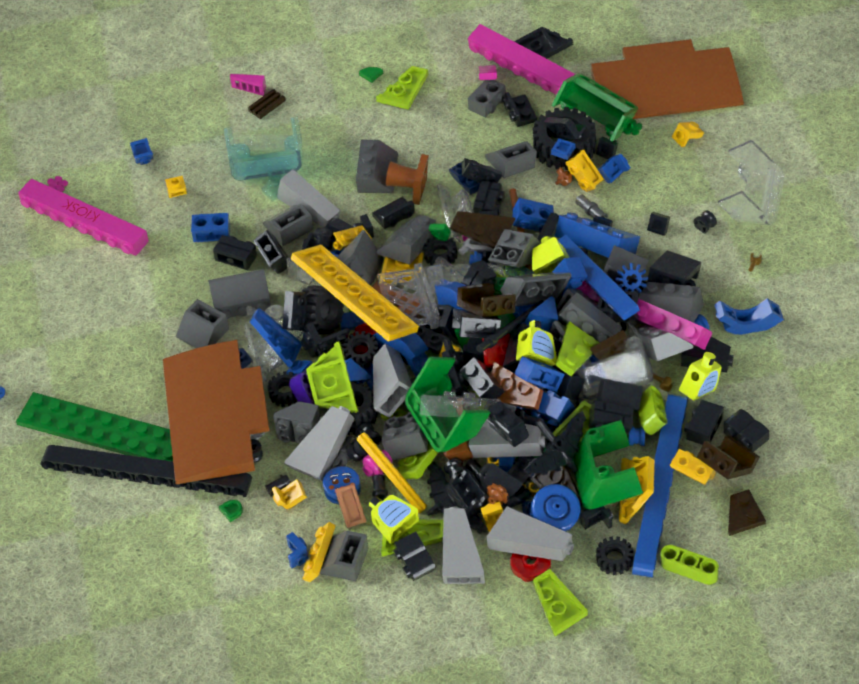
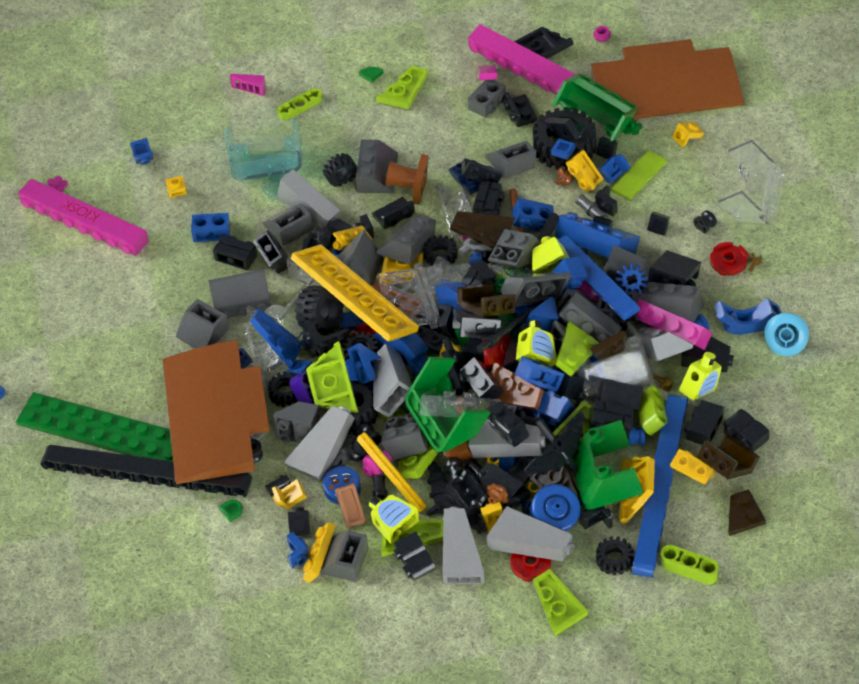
dark brown tile [248,89,286,119] -> none
black bracket [282,291,307,331] -> none
green tile [428,224,451,241] -> none
none -> lime beam [277,88,323,120]
none -> black bracket [288,507,310,536]
none -> black tyre [322,153,357,187]
none -> blue slope [347,343,381,385]
none -> dark pink plate [593,26,611,42]
none -> black bracket [595,185,617,217]
none -> lime piece [611,150,667,201]
none -> red plate [710,242,748,276]
none -> medium azure hat [764,313,809,356]

